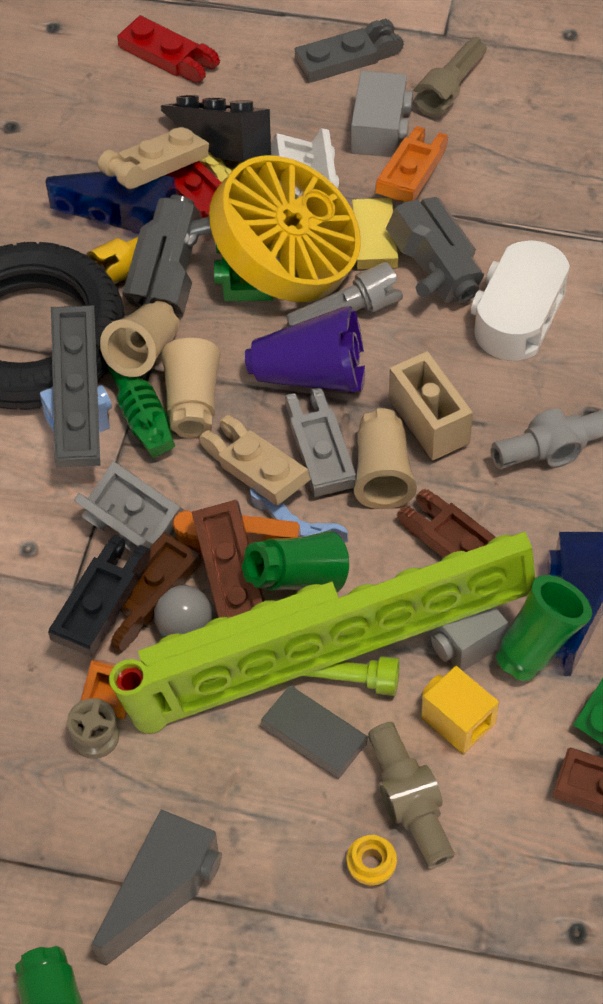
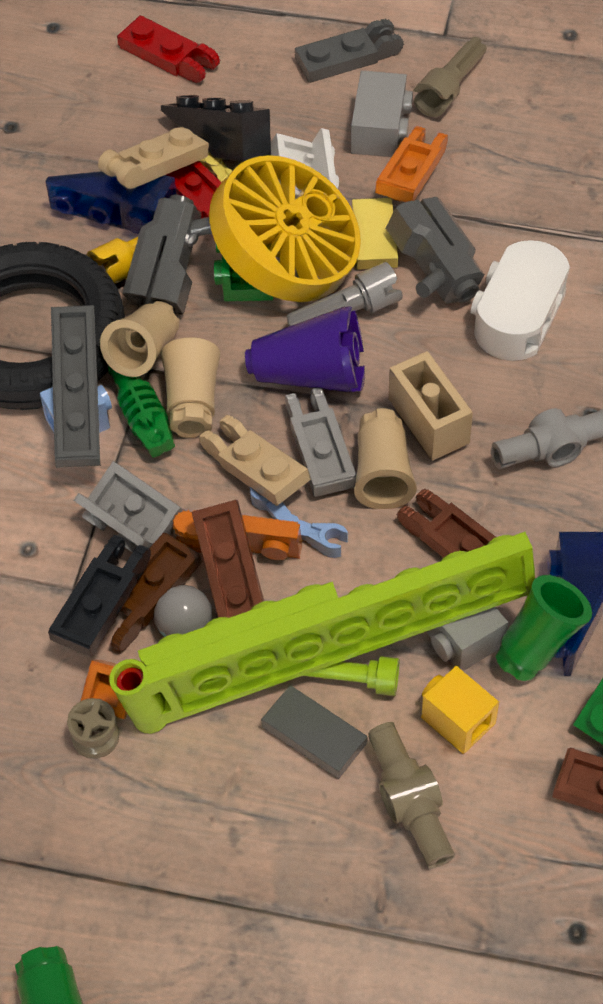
dark grey slope [92,809,222,966] -> none
green plant [242,531,349,593] -> none
yellow plate [347,835,397,885] -> none

